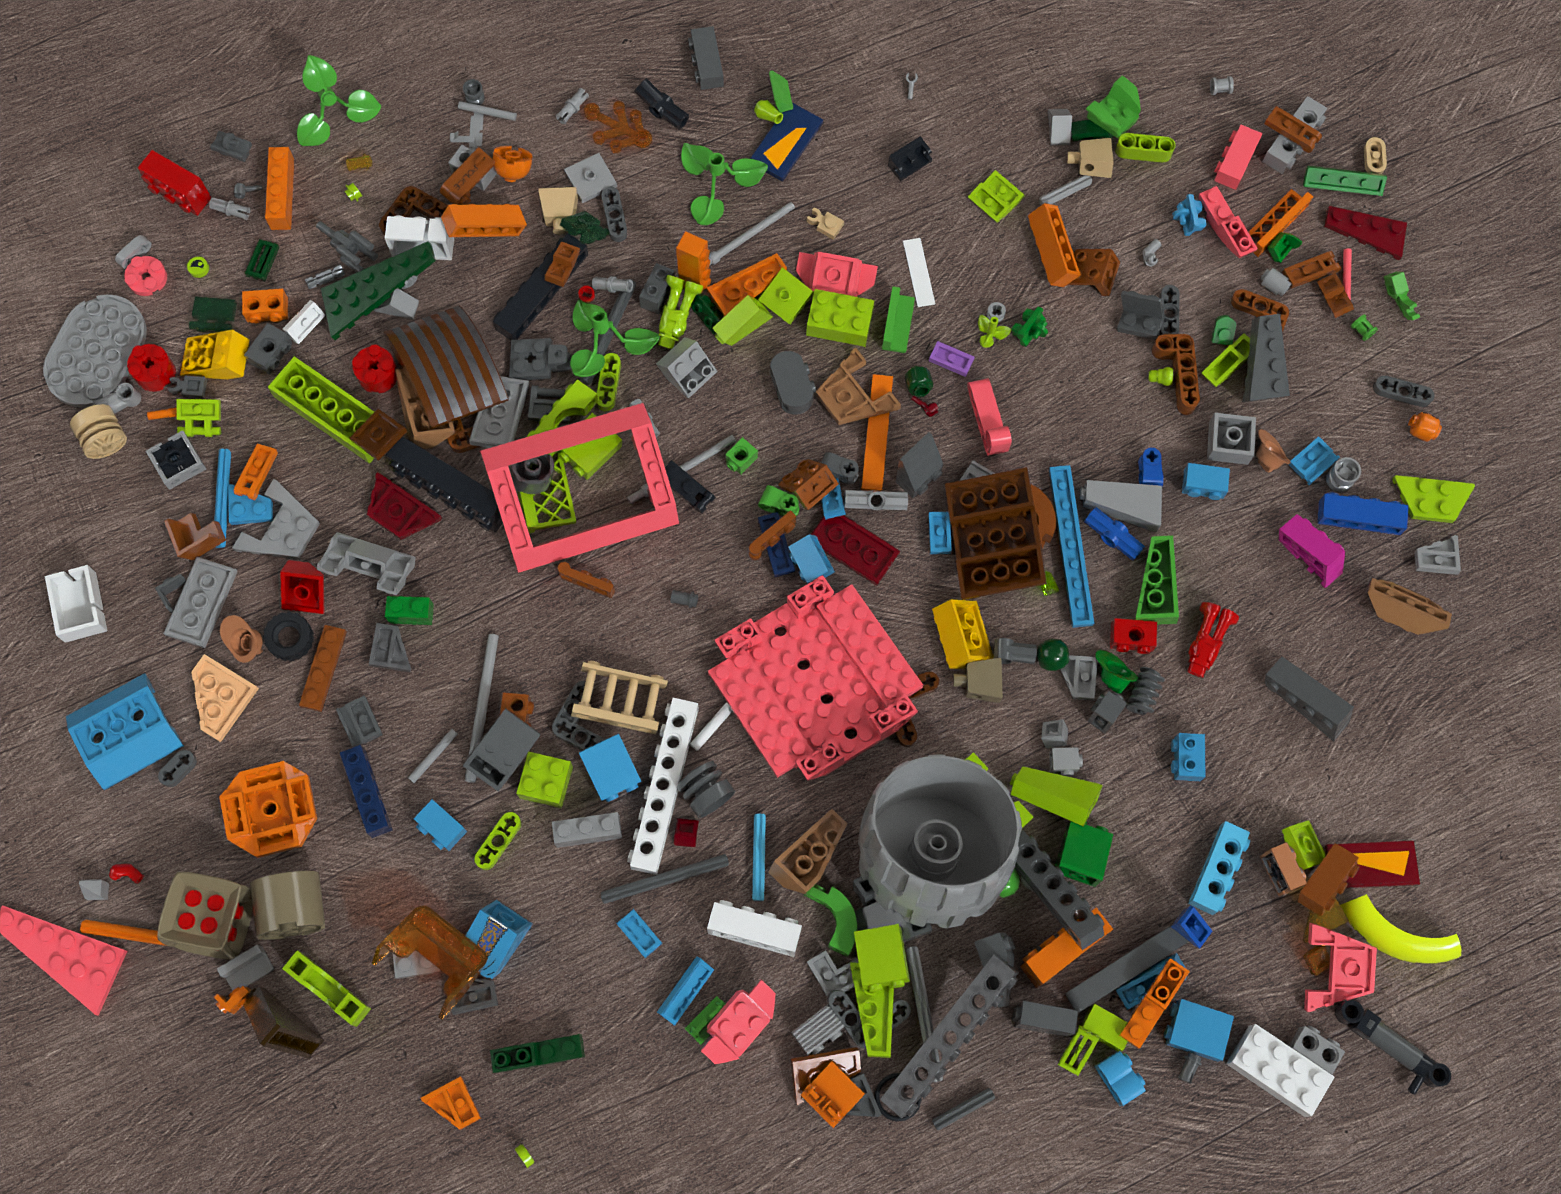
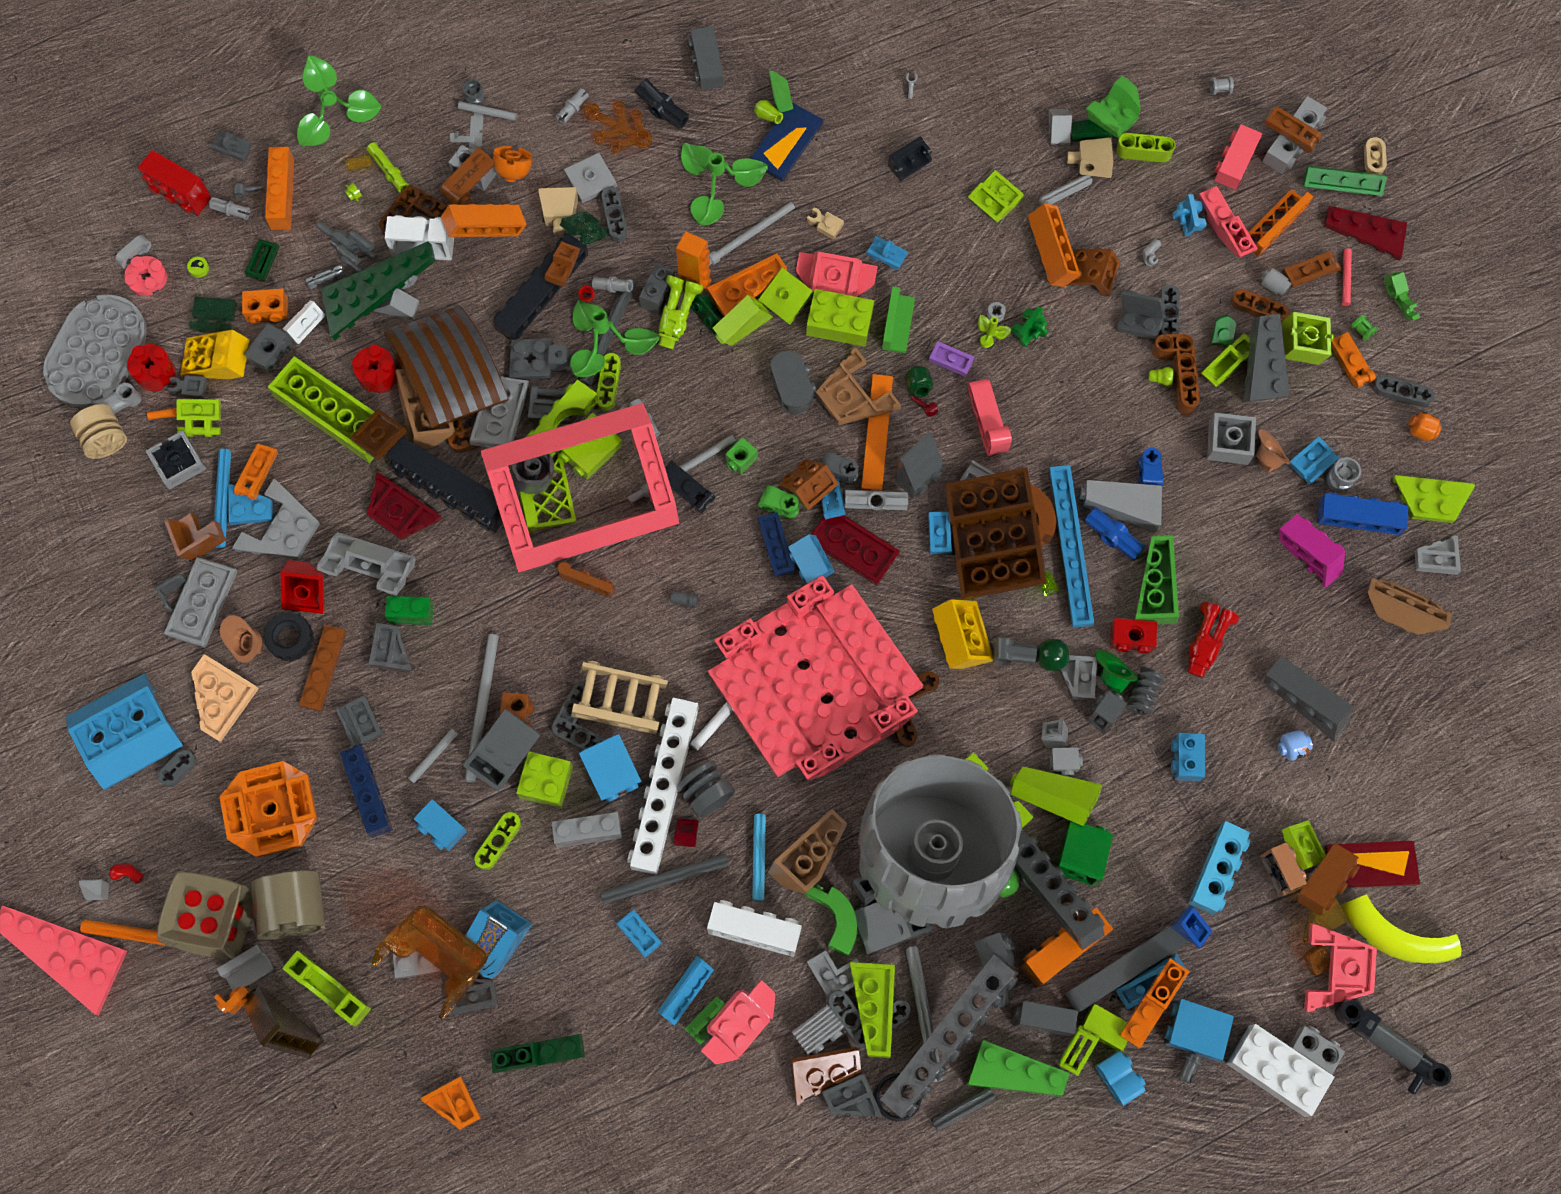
white piece [45,565,107,643] -> none
lime tile [515,1144,535,1168] -> none
light grey slope [656,337,718,398] -> none
dark orange plate [749,510,796,560] -> none
orange hinge [801,1061,865,1128] -> none
lime brick [854,924,910,992] -> none
white sticker [903,238,935,307] -> none
dark tan torso [953,658,1003,703] -> none
dark azure brick [1182,463,1230,500] -> none
green plate [1267,232,1302,263] -> none
dark orange slope [1317,273,1354,318] -> none
none -> lime pin [366,142,409,193]
none -> dark azure hips [867,236,908,270]
none -> bright green wedge [965,1040,1070,1097]
none -> light blue head [1278,730,1313,761]
none -> lime brick [1281,312,1334,365]
none -> orange plate [1331,332,1376,388]

